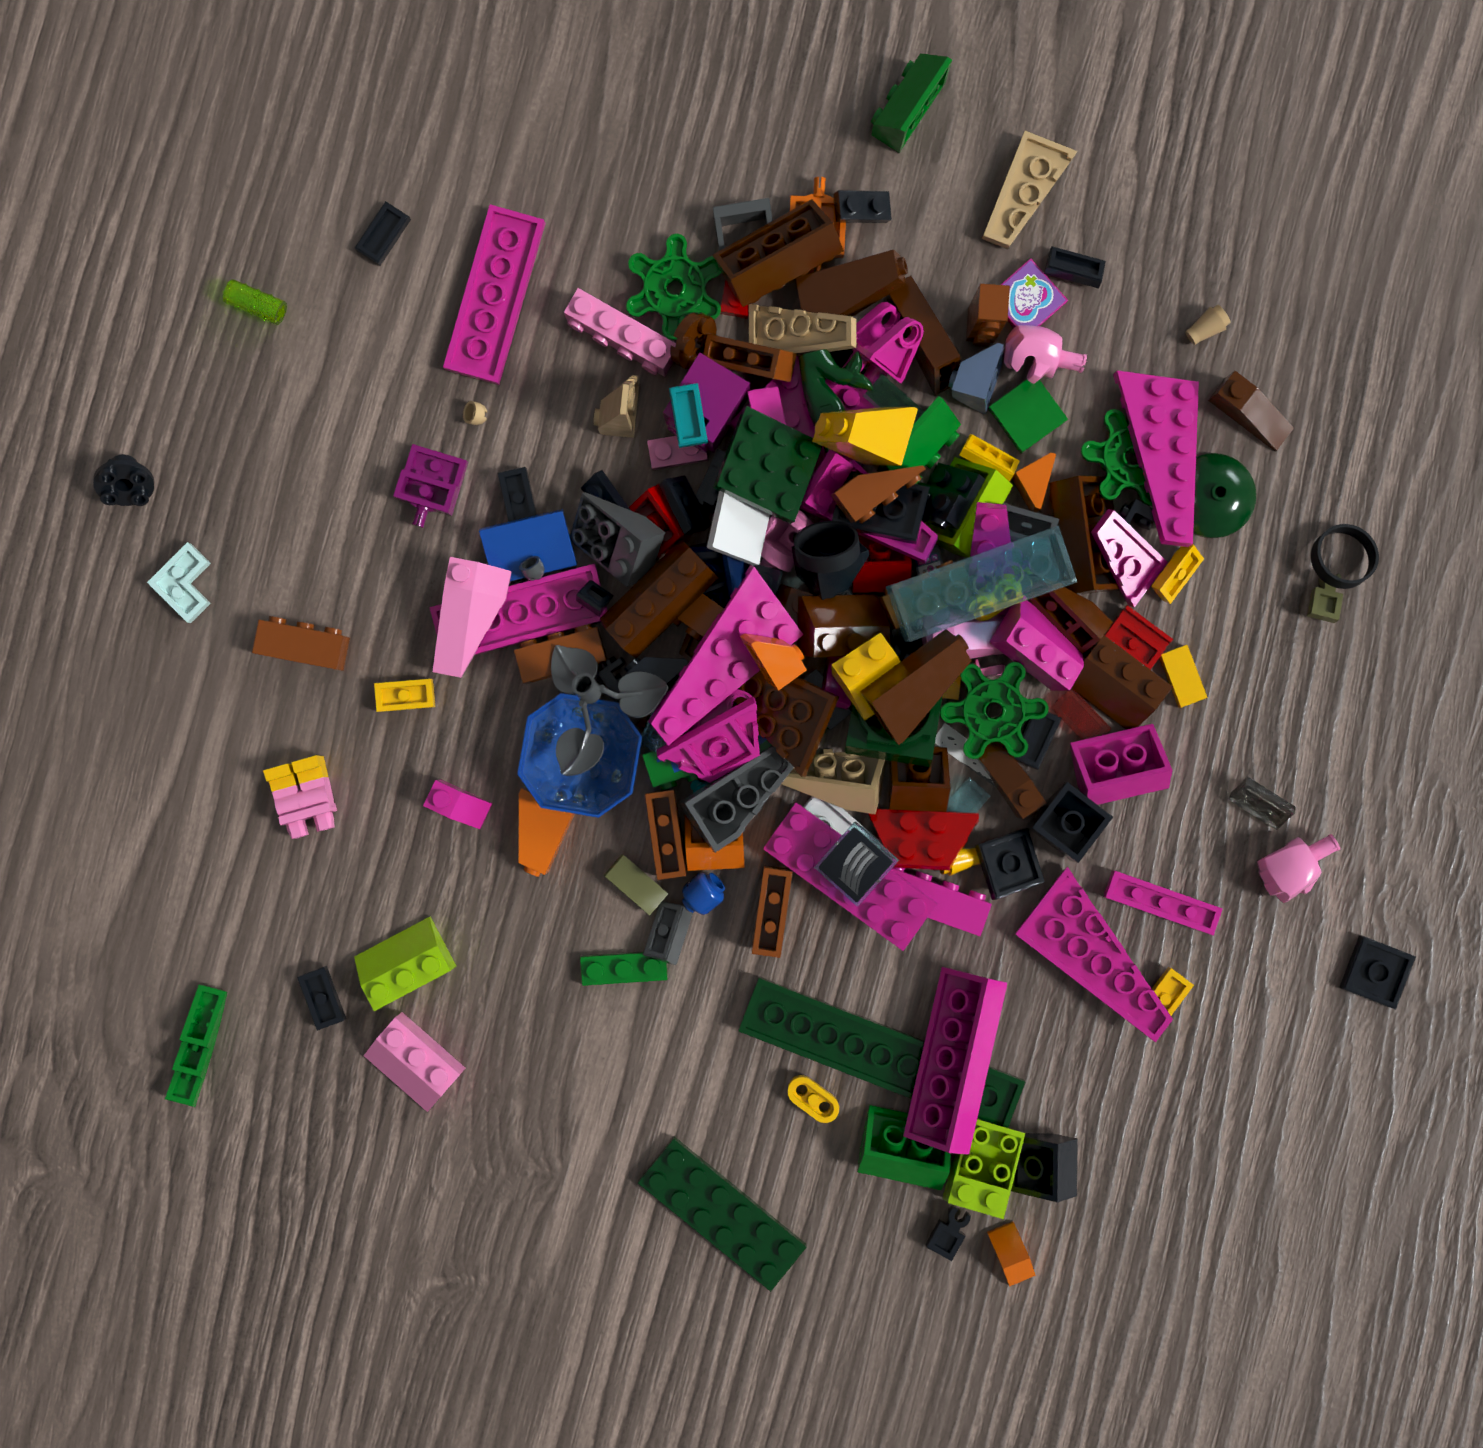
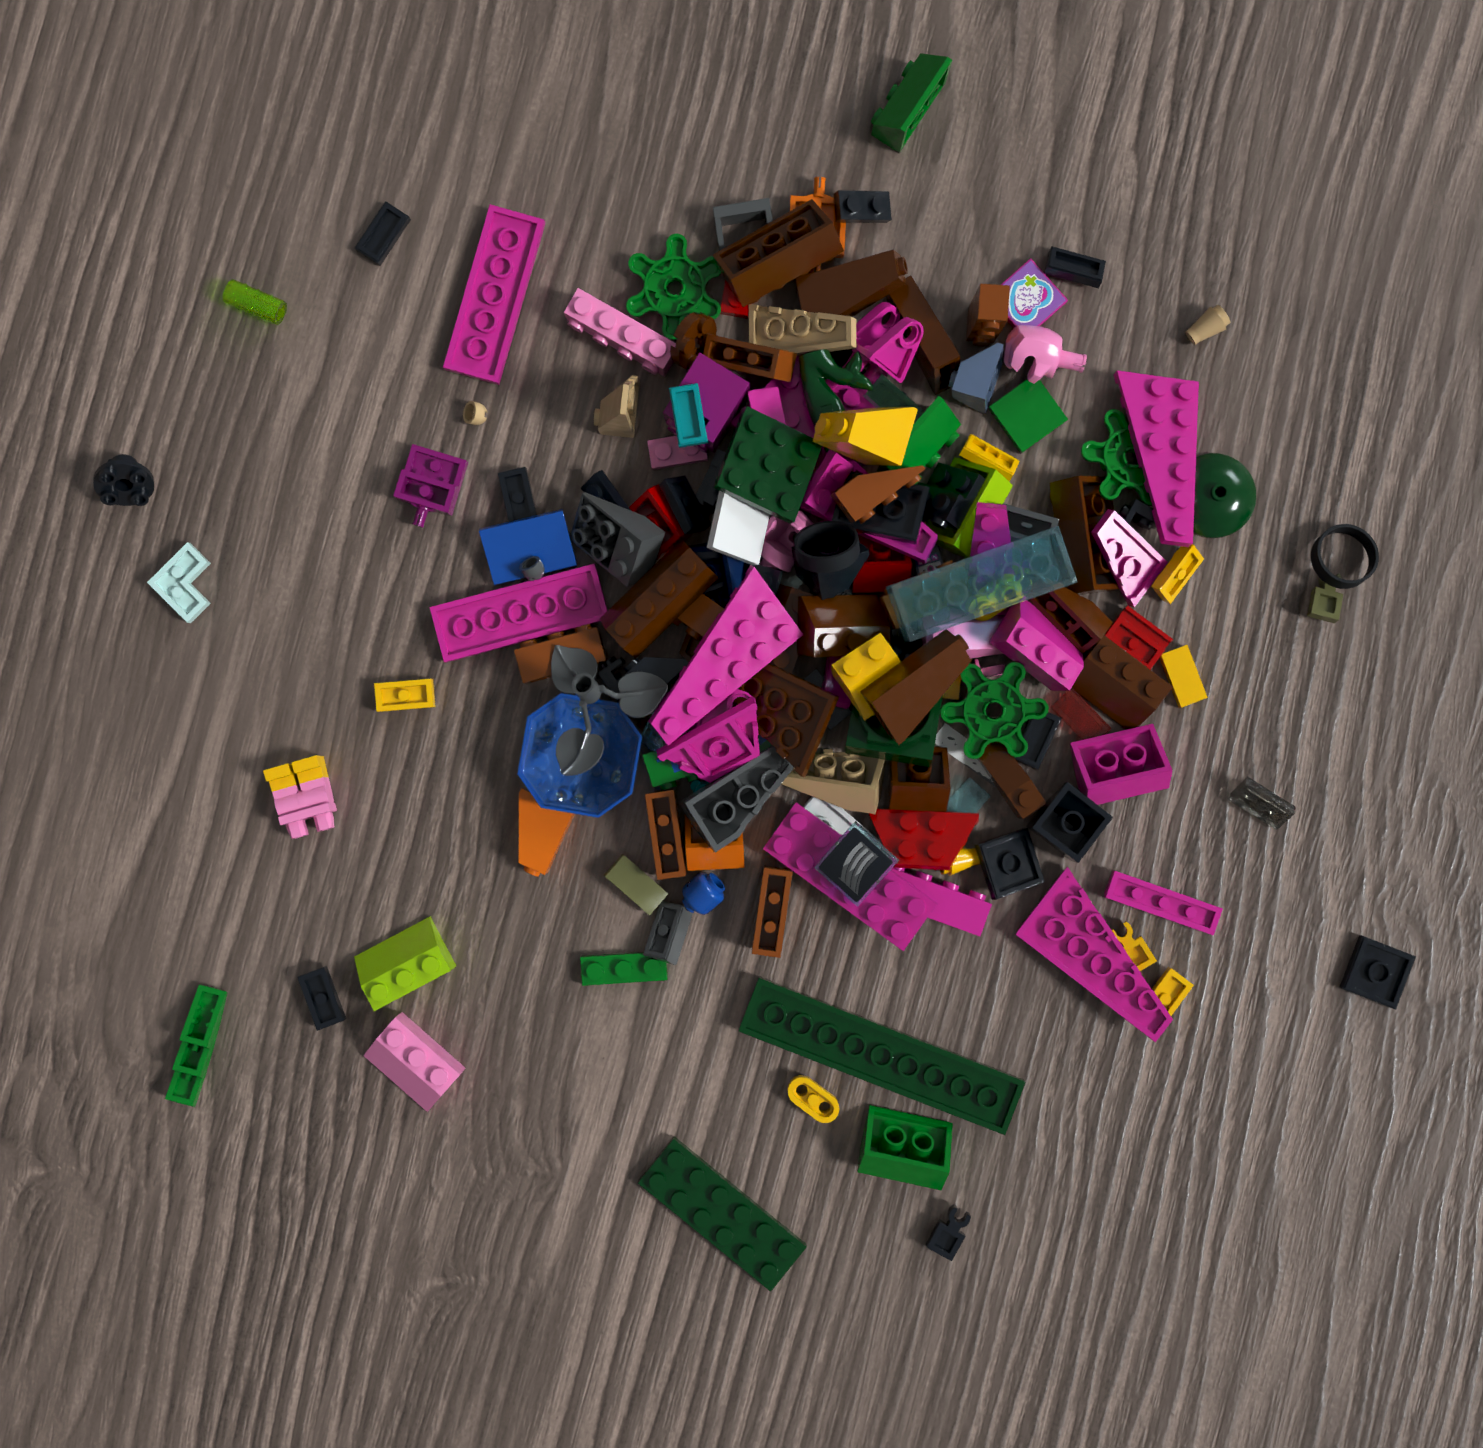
dark orange brick [252,616,350,671] -> none
dark pink slope [423,779,493,829] -> none
bright pink wedge [432,557,512,678] -> none
black slope [576,580,614,617] -> none
orange slope [740,633,807,691] -> none
dark pink slope [903,967,1007,1155] -> none
lime slope [942,1119,1025,1219] -> none
tan wing [982,131,1078,249] -> none
orange slope [987,1221,1036,1287] -> none
black slope [1011,1133,1078,1203] -> none
orange slope [1012,453,1056,513] -> none
reddish brown slope [1208,371,1294,451] -> none
bright pink piece [1257,834,1340,903] -> none
none -> yellow plate [1111,921,1157,971]

